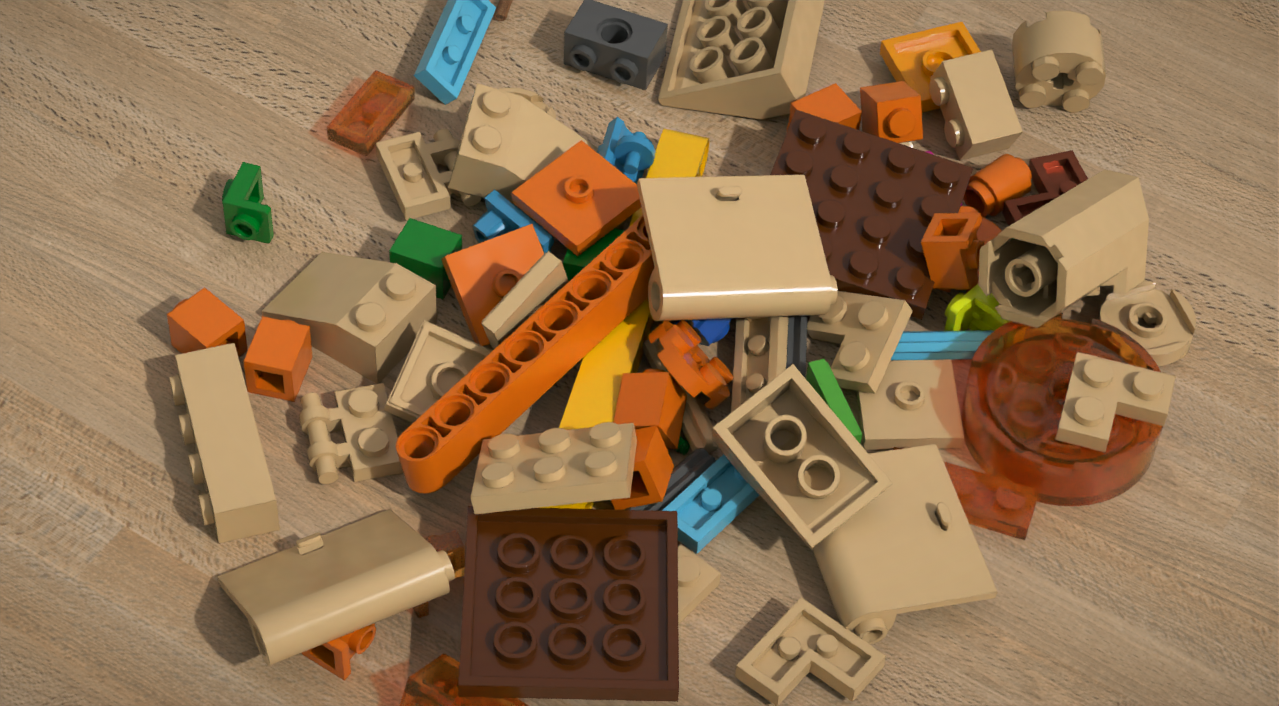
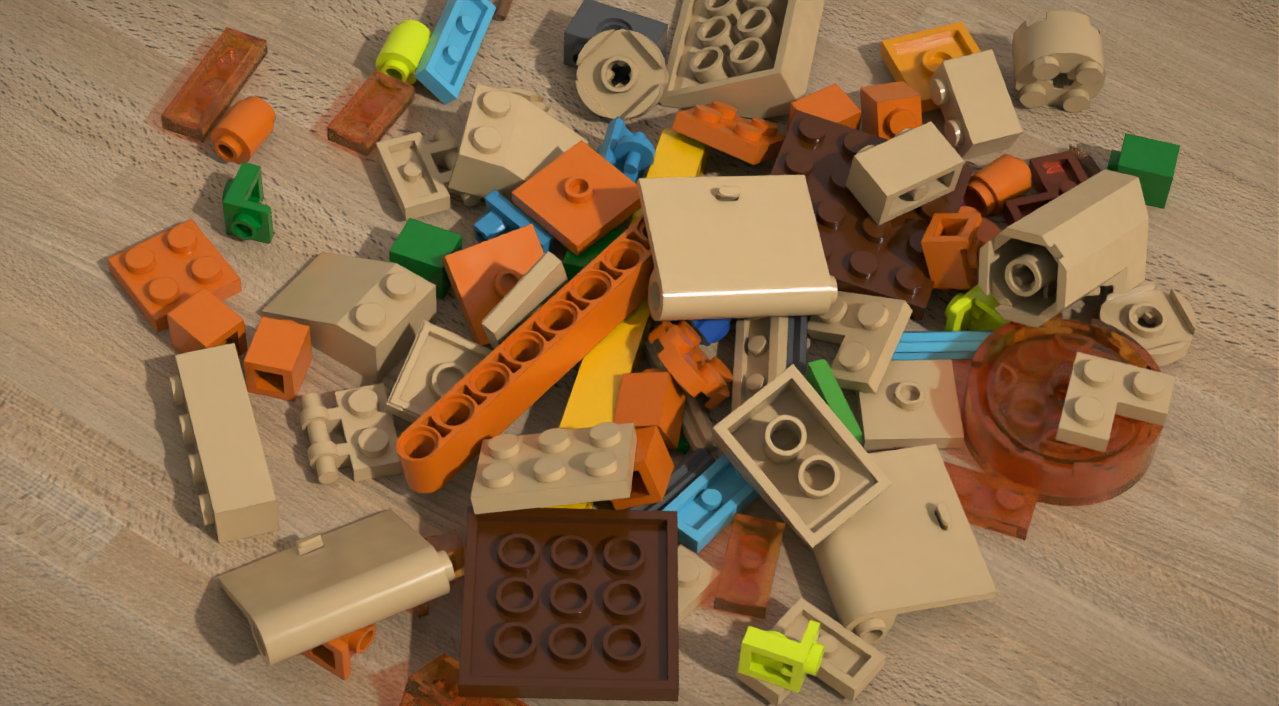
none -> orange plate [108,218,242,333]
none -> clear orange plate [161,27,268,142]
none -> orange brick [211,96,276,164]
none -> neon yellow brick [375,20,432,86]
none -> tan plate [575,29,669,121]
none -> orange plate [671,100,785,165]
none -> clear orange plate [713,513,786,619]
none -> neon yellow bracket [738,620,826,693]
none -> tan brick [846,121,964,226]
none -> medium nougat leg [1069,145,1101,178]
none -> green brick [1107,133,1180,209]

